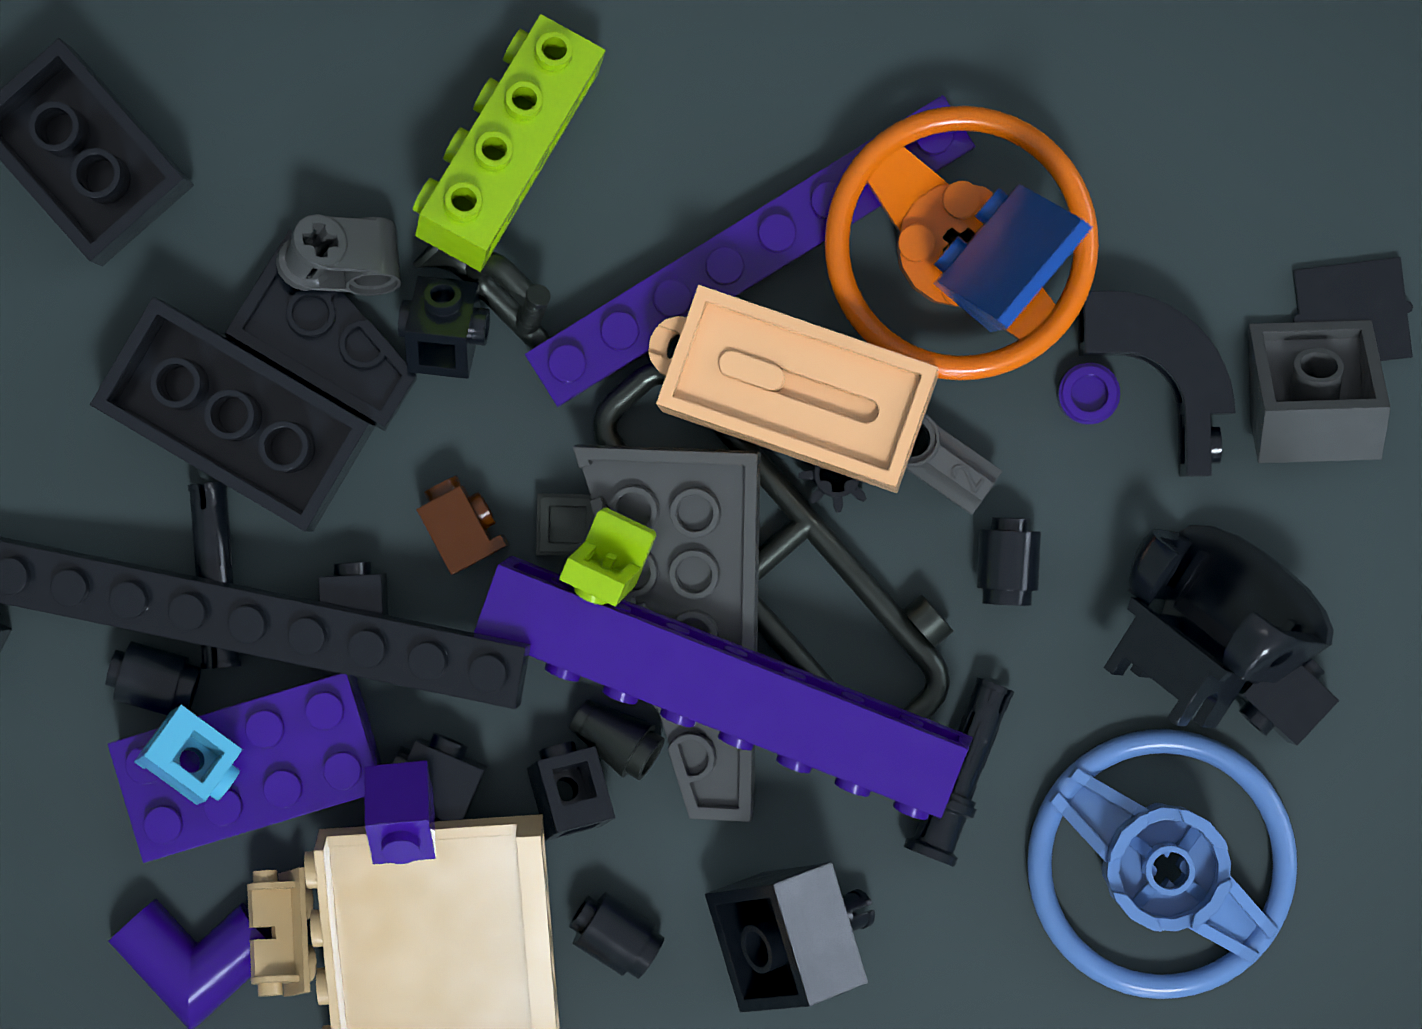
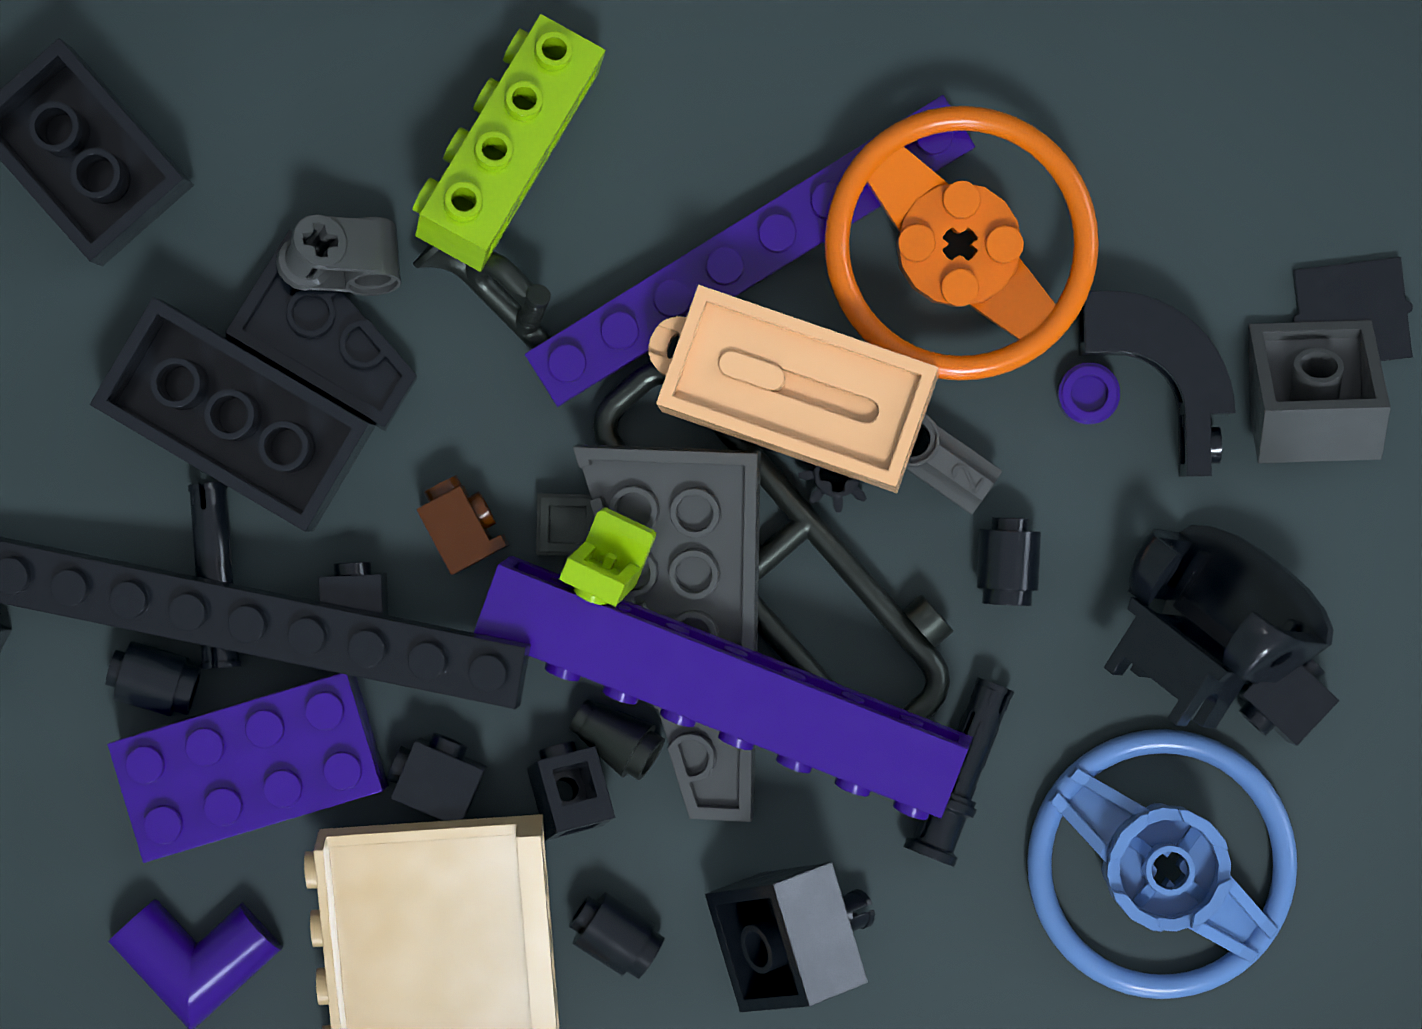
medium azure brick [134,705,242,805] -> none
tan hinge [247,867,317,997] -> none
dark purple brick [364,760,436,865] -> none
black brick [398,276,490,379] -> none
blue slope [933,184,1092,332] -> none

